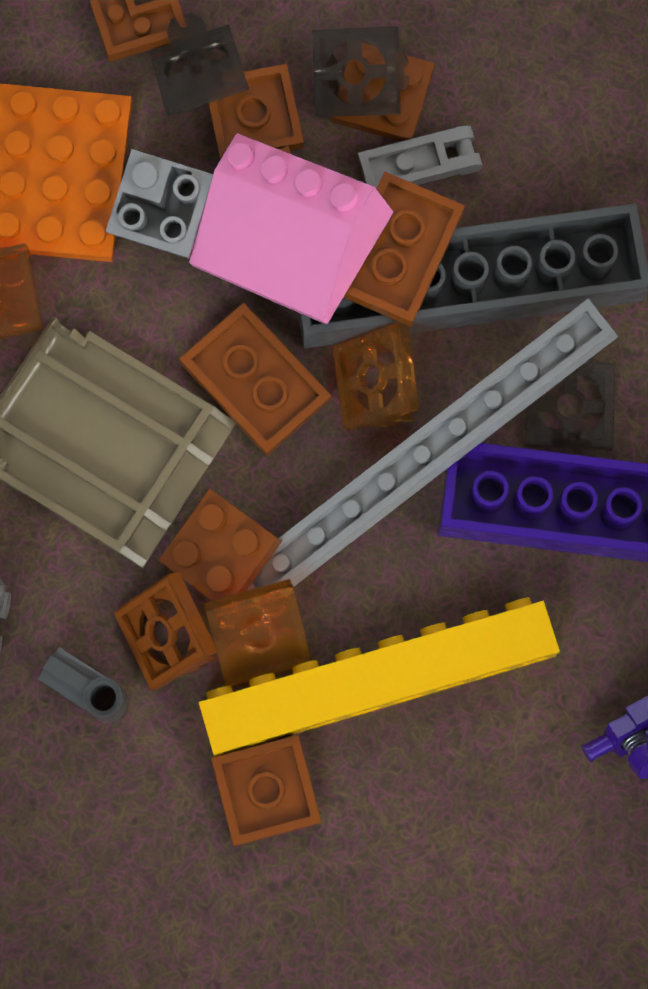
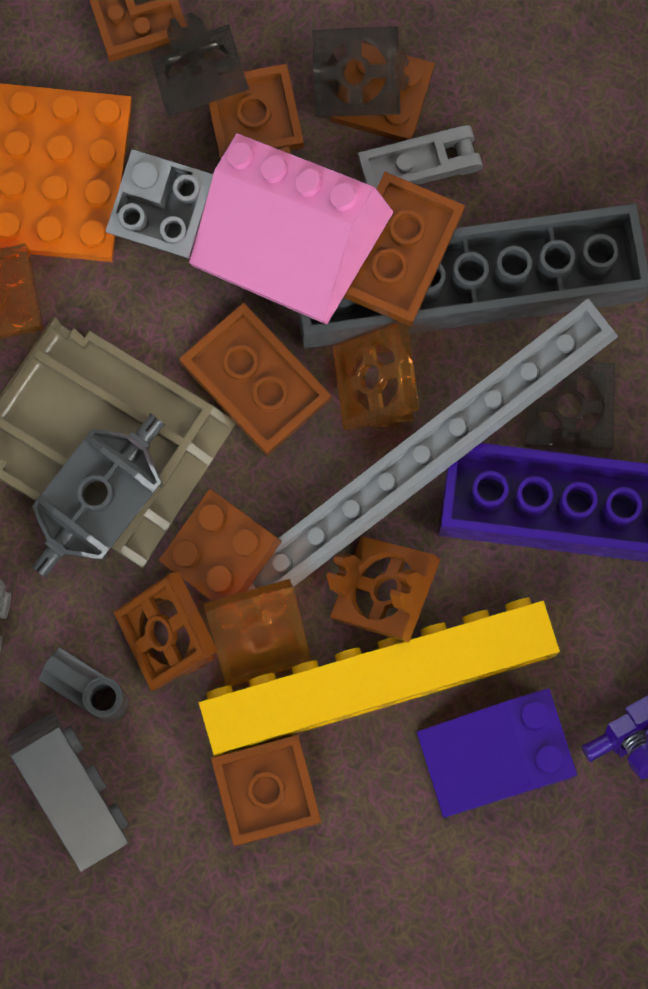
none -> dark grey wedge [8,712,130,872]
none -> dark grey plate [31,413,166,578]
none -> dark orange piece [326,536,441,642]
none -> dark purple slope [417,688,577,818]

